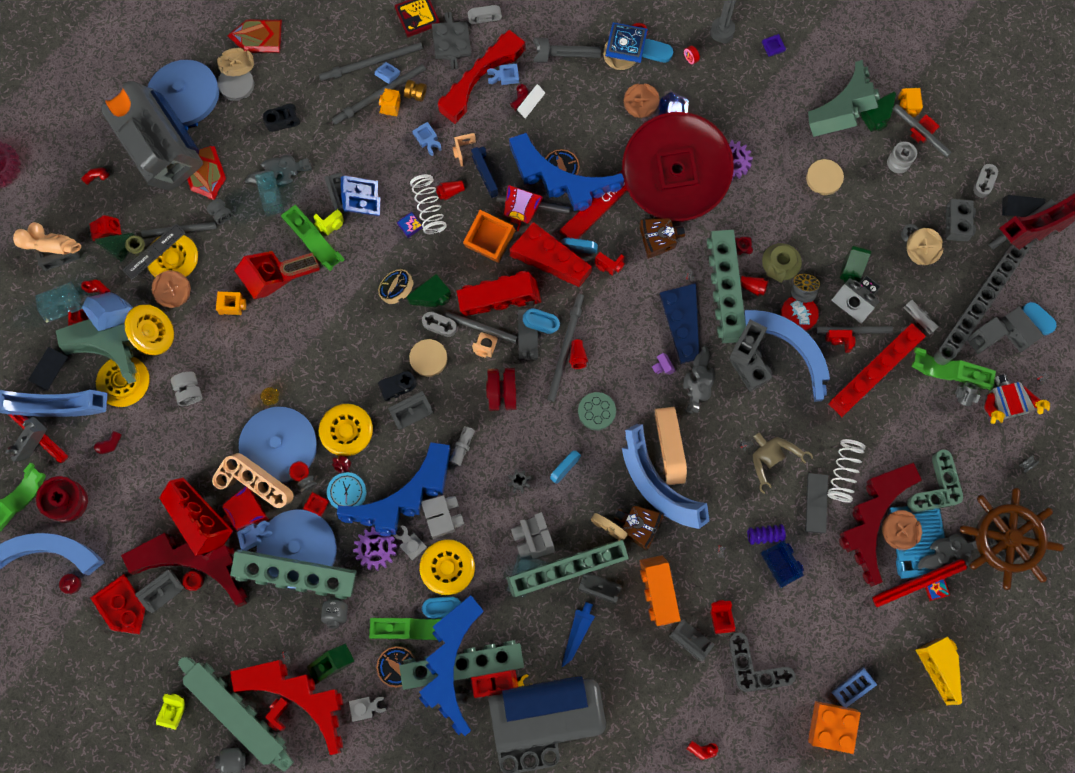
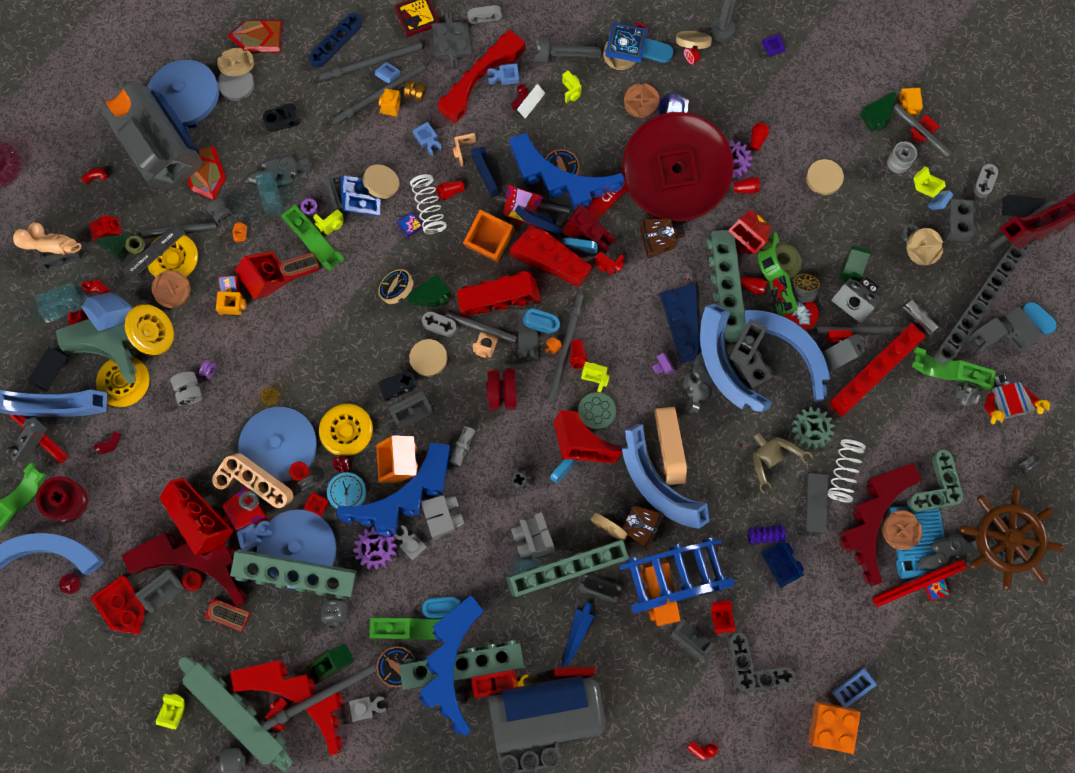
yellow wheel [419,540,475,595] -> none
sand green arch [808,60,880,137] -> none
yellow slope [916,637,962,705] -> none
none -> medium lavender bush [199,360,216,379]
none -> tile [205,598,251,632]
none -> tile [218,275,241,293]
none -> orange piece [233,222,247,242]
none -> clear light blue bush [239,491,259,510]
none -> dark grey bar [262,664,377,731]
none -> medium lavender bush [301,198,319,217]
none -> dark blue beam [309,13,362,68]
none -> tan tile [362,164,399,199]
none -> piece [376,436,418,483]
none -> dark blue hinge [515,205,563,238]
none -> orange piece [545,337,562,354]
none -> red arch [553,410,622,463]
none -> red tile [554,667,595,677]
none -> neon yellow bracket [562,71,582,103]
none -> dark red hinge [568,205,616,253]
none -> neon yellow bracket [581,362,609,392]
none -> blue fence [620,537,735,613]
none -> tan tile [676,31,712,49]
none -> medium blue arch [700,304,772,412]
none -> red torso [728,210,770,254]
none -> red cone [733,176,760,194]
none -> red cone [749,123,770,152]
none -> bright green piece [758,232,798,316]
none -> sand green gear [791,407,835,450]
none -> dark grey hinge [822,334,865,372]
none -> neon yellow bracket [914,167,946,198]
none -> medium blue tile [928,190,953,210]

